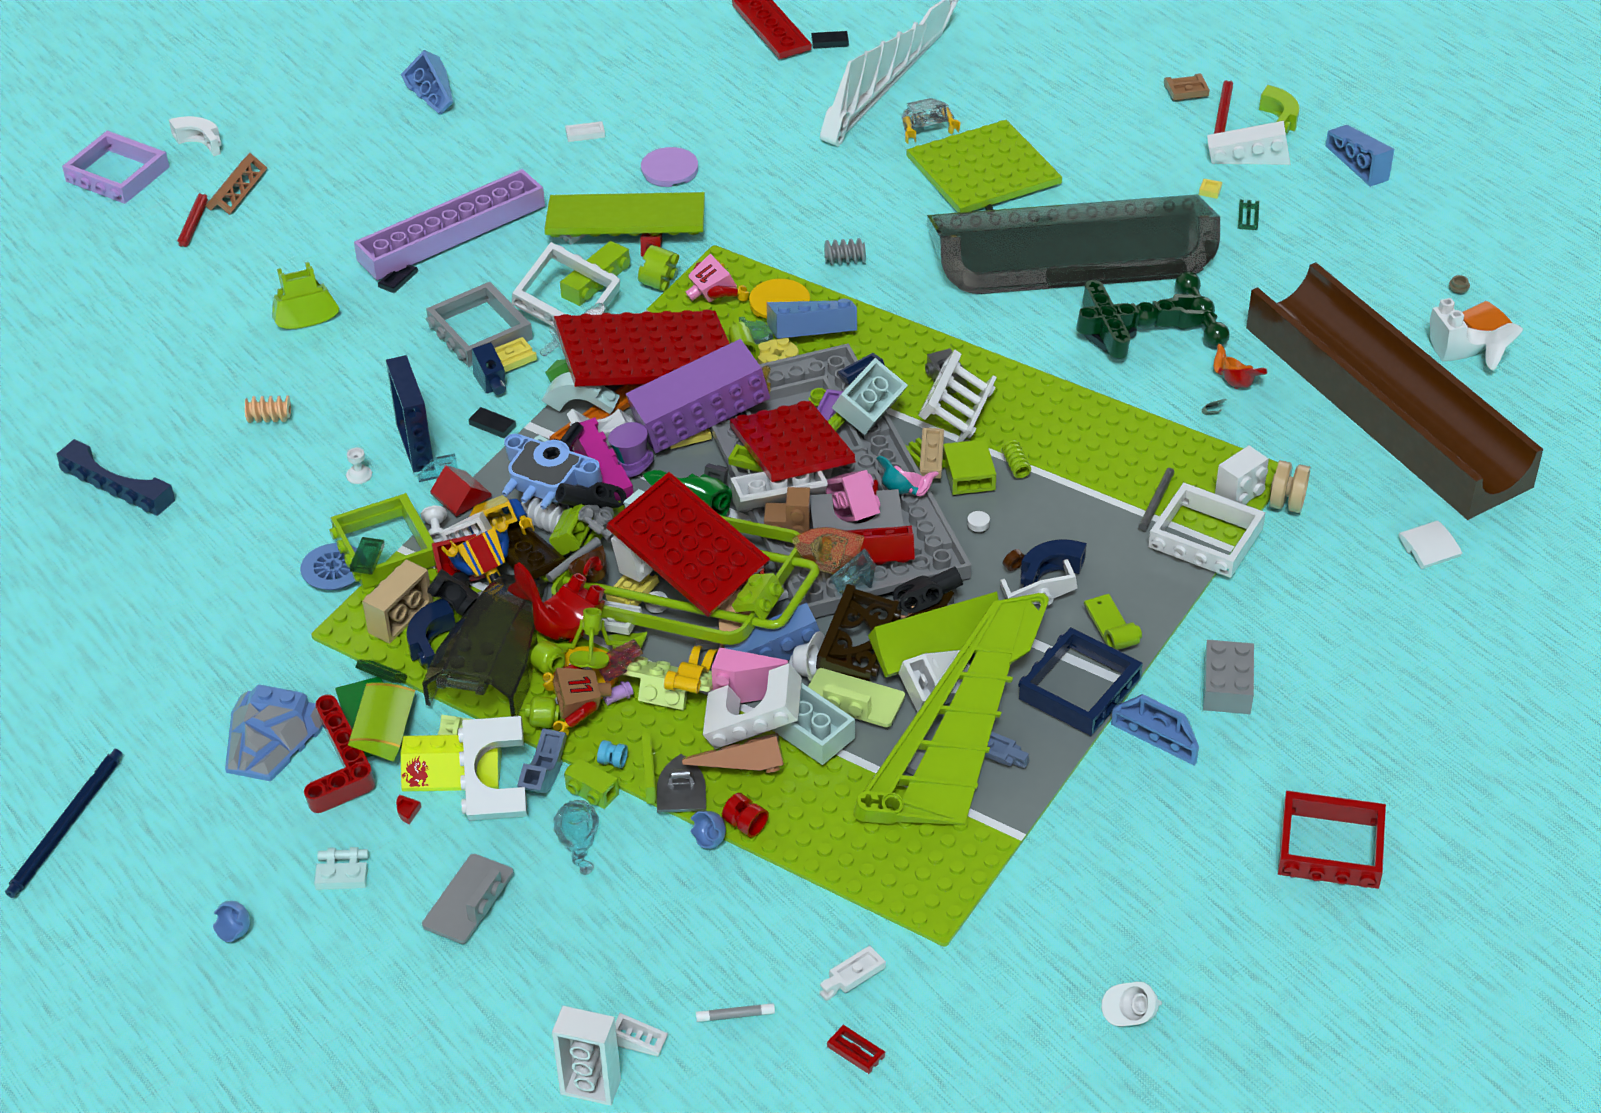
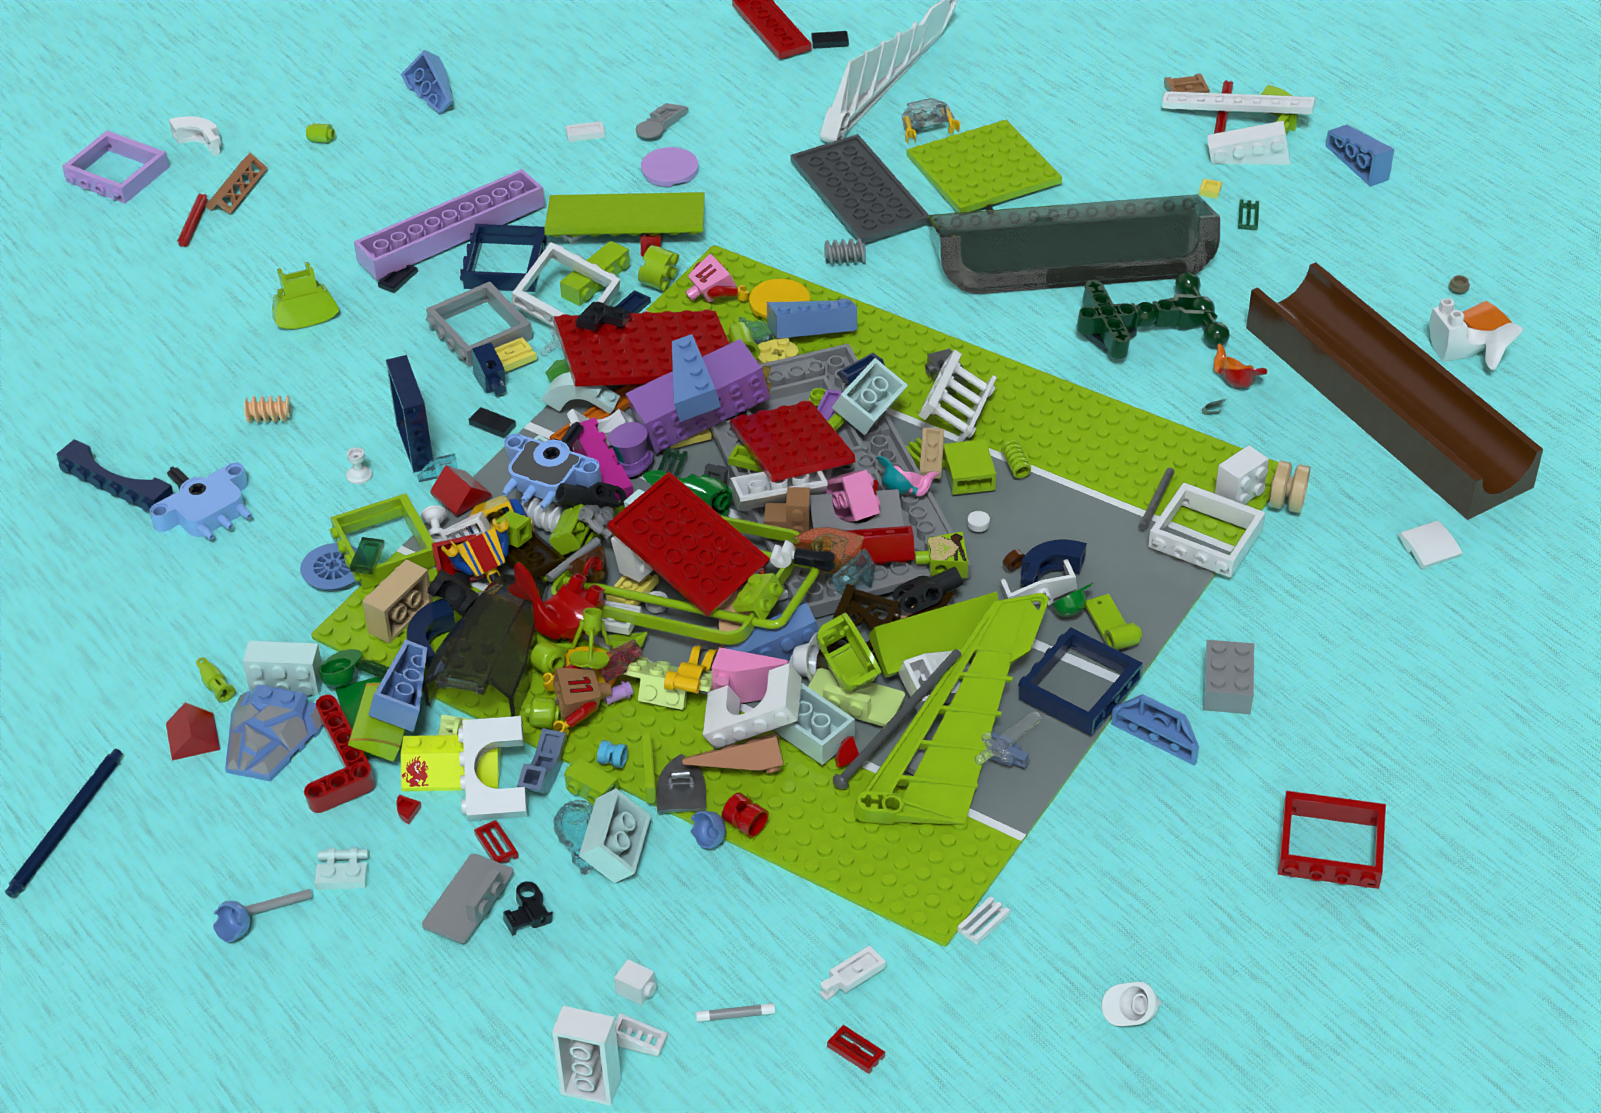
none -> light blue piece [150,462,252,540]
none -> red slope [166,702,220,761]
none -> lime piece [196,657,235,702]
none -> light aqua brick [242,641,323,696]
none -> light grey bar [245,889,312,916]
none -> lime brick [306,123,335,143]
none -> green cap [319,649,362,688]
none -> medium blue wedge [369,639,427,732]
none -> dark blue window [460,224,547,292]
none -> red tile [474,820,519,864]
none -> lime brick [496,510,532,548]
none -> black piece [503,881,553,936]
none -> black plate [576,302,631,331]
none -> light aqua brick [579,788,651,883]
none -> white brick [614,960,657,1005]
none -> dark blue tile [615,290,651,313]
none -> light grey piece [636,103,689,139]
none -> clear green tile [658,448,688,478]
none -> medium blue wedge [672,334,721,422]
none -> piece [770,540,835,571]
none -> dark grey plate [790,134,930,244]
none -> lime piece [816,612,882,692]
none -> dark grey bar [833,649,962,790]
none -> red tile [835,736,859,768]
none -> lime torso [915,532,968,578]
none -> white tile [958,896,1010,945]
none -> clear sword [975,712,1042,765]
none -> green cap [1052,583,1094,618]
none -> white plate [1162,91,1315,115]

